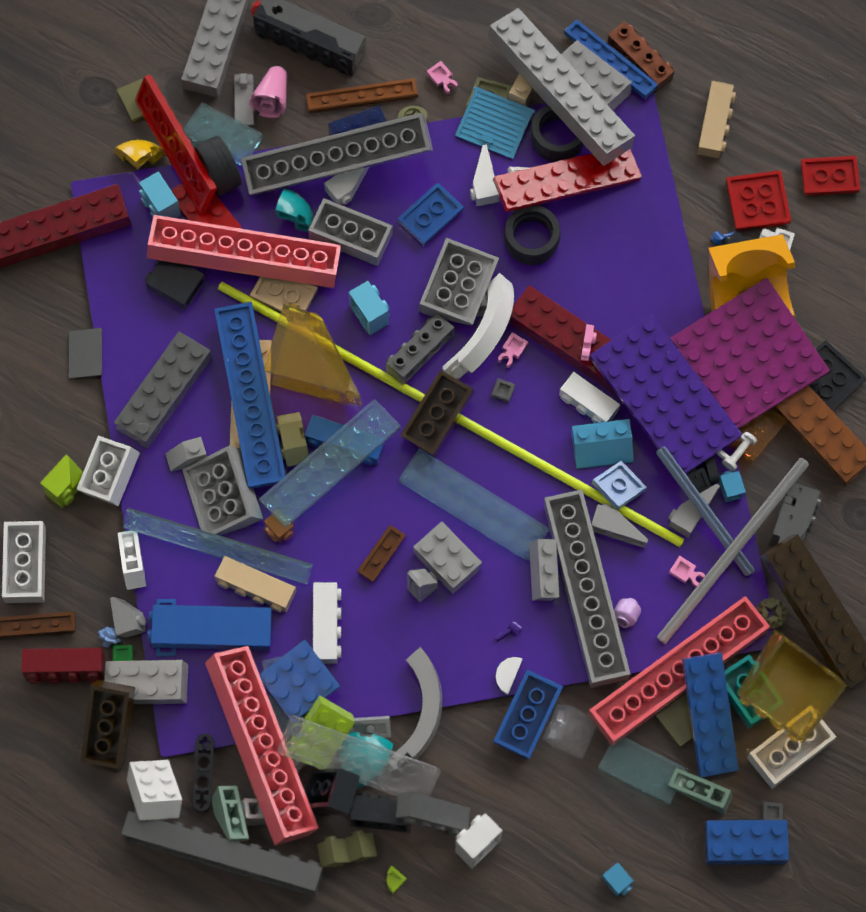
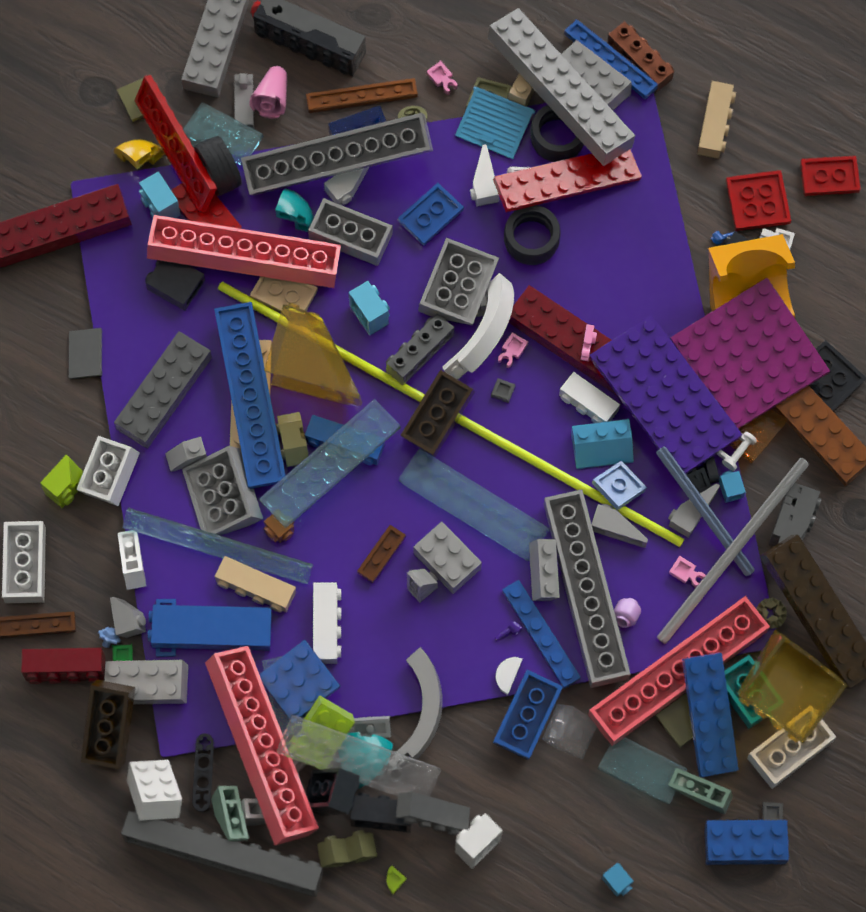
none -> blue plate [502,580,581,689]

